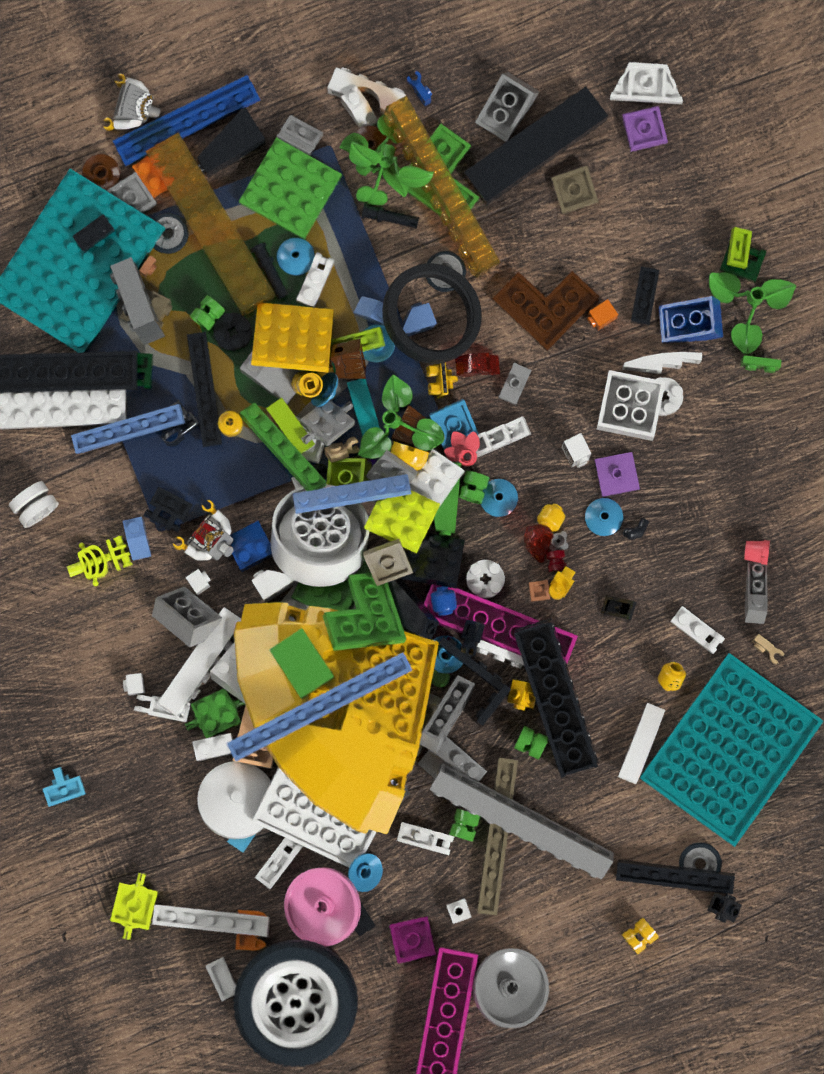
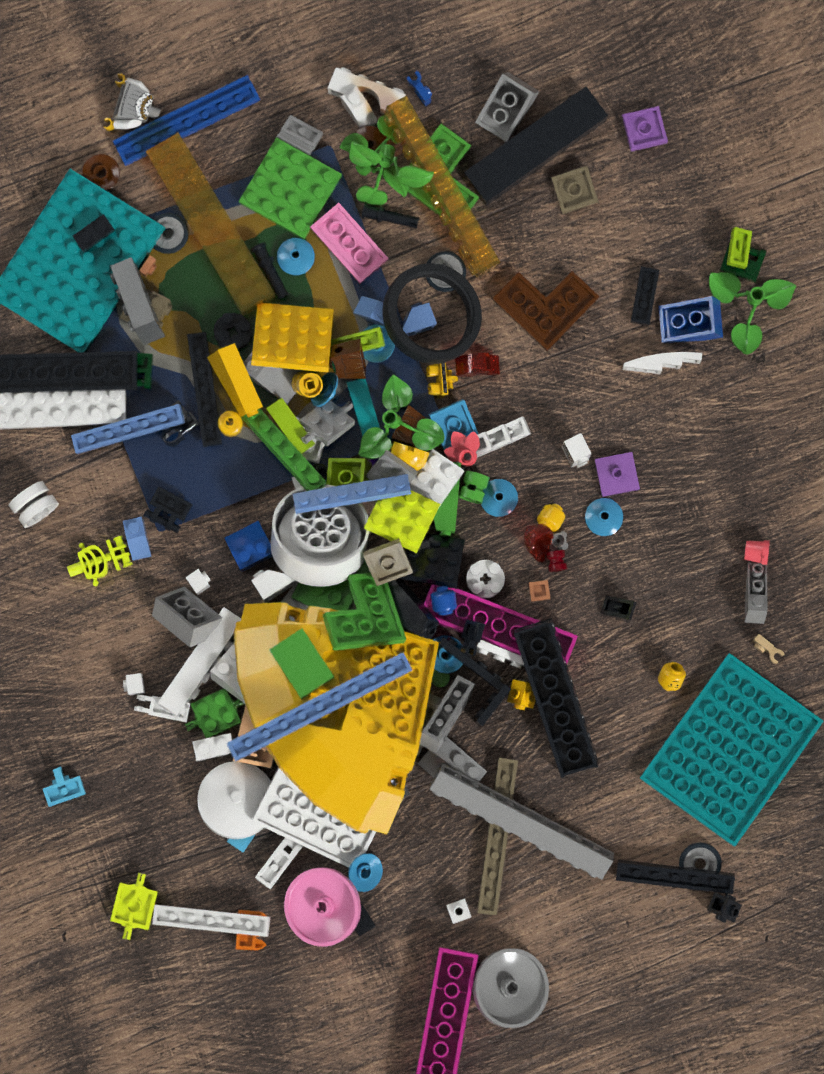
light grey plate [107,172,157,213] -> none
orange plate [132,156,175,198] -> none
torso [173,500,233,561] -> none
bright green wheel [189,295,225,331] -> none
black slope [196,107,266,178] -> none
white tile [206,957,237,1001] -> none
wheel [233,940,358,1067] -> none
white plate [297,252,335,308] -> none
tan plate [324,437,359,463] -> none
magenta plate [389,917,436,964] -> none
white plate [397,822,454,855] -> none
bright green wheel [449,809,480,842] -> none
light grey plate [499,363,531,405] -> none
bright green wheel [514,726,548,760] -> none
yellow hips [548,566,575,600] -> none
orange brick [587,299,619,330] -> none
white slope [597,370,665,441] -> none
white wing [610,62,683,104] -> none
white slope [618,703,665,784] -> none
yellow wheel [622,918,659,954] -> none
black arm [623,518,649,540] -> none
white plate [656,377,683,416] -> none
white plate [670,606,725,654] -> none
bright green plate [740,355,782,373] -> none
none -> yellow slope [207,343,263,418]
none -> bright pink plate [310,203,389,284]

